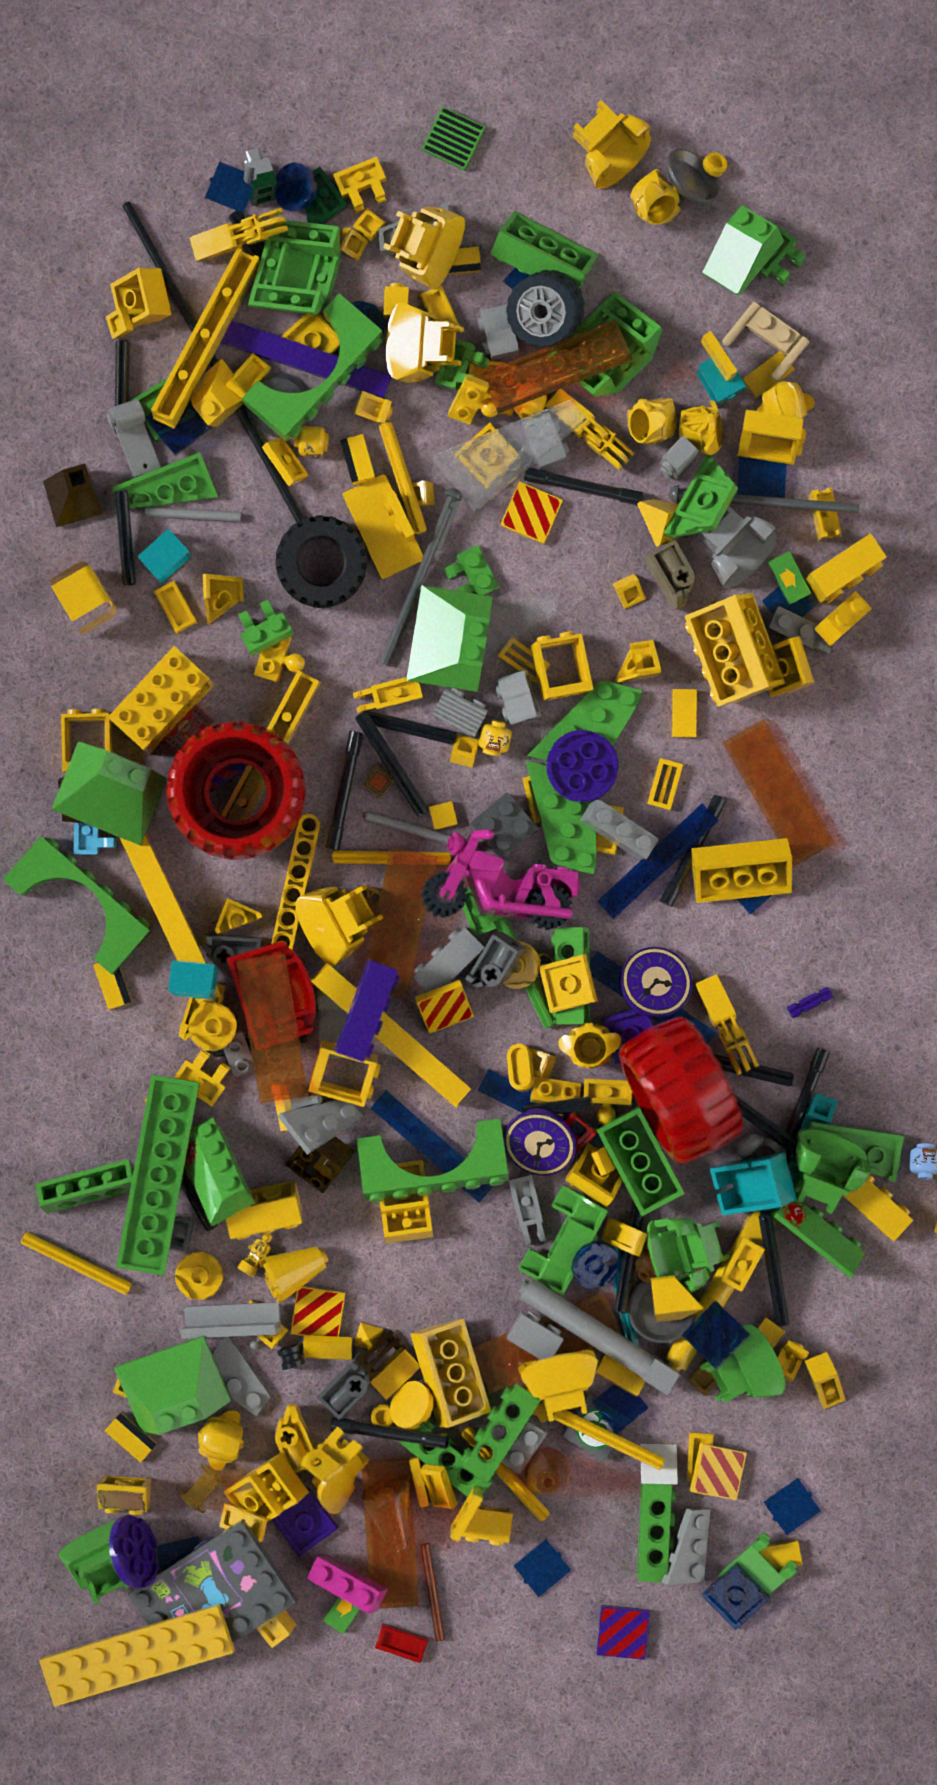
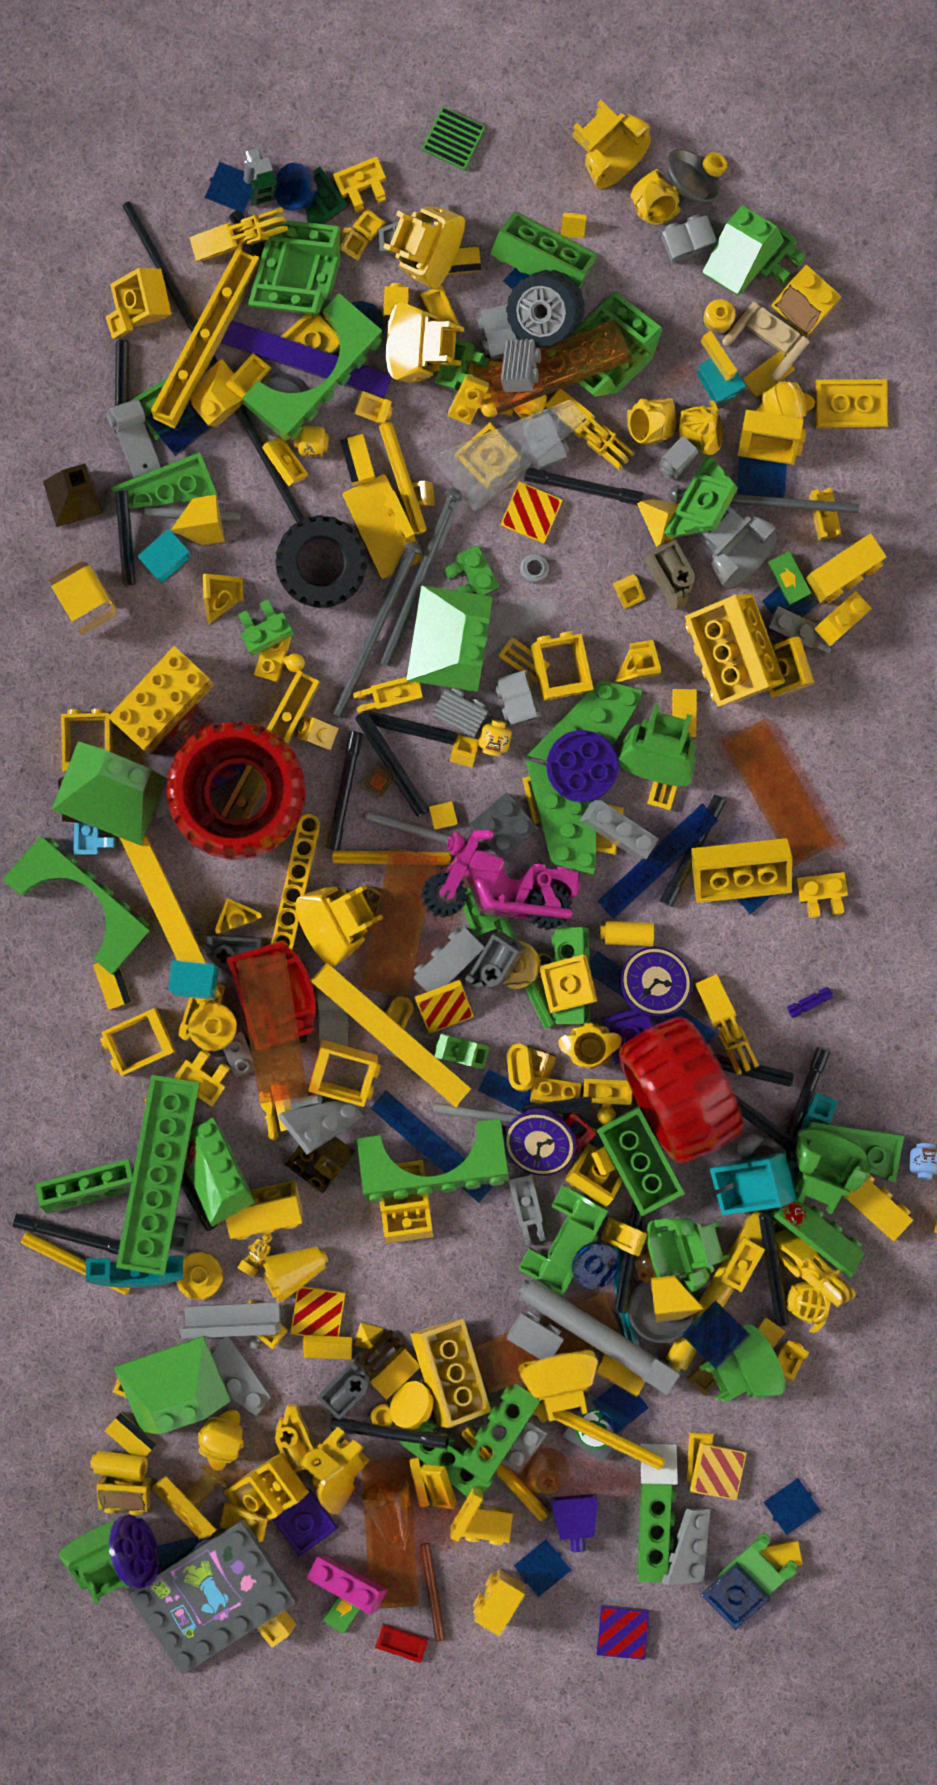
yellow plate [39,1604,235,1707] -> none
yellow tile [154,580,198,634] -> none
black wheel [277,1344,305,1370] -> none
dark purple brick [334,959,400,1063] -> none
yellow slope [805,1352,846,1409] -> none
none -> black piece [13,1213,121,1255]
none -> teal slope [85,1255,183,1288]
none -> yellow brick [90,1450,148,1482]
none -> yellow window [100,1008,176,1076]
none -> yellow tile [152,1476,216,1539]
none -> yellow slope [171,494,226,546]
none -> yellow piece [260,1089,279,1141]
none -> yellow bracket [297,716,339,750]
none -> dark grey bar [333,542,421,717]
none -> yellow tile [386,996,414,1029]
none -> light grey bar [433,1103,518,1123]
none -> bright green brick [435,1034,490,1069]
none -> yellow brick [473,1569,525,1637]
none -> light grey brick [501,339,541,392]
none -> light grey piece [520,554,549,583]
none -> dark purple torso [551,1494,598,1552]
none -> yellow slope [561,212,587,239]
none -> yellow brick [600,921,654,947]
none -> bright green piece [618,705,696,786]
none -> light grey brick [661,214,717,263]
none -> yellow head [703,299,736,333]
none -> slope [771,264,842,338]
none -> yellow arm [775,1228,856,1307]
none -> yellow piece [787,1281,831,1334]
none -> yellow plate [796,872,848,918]
none -> yellow tile [815,379,888,428]

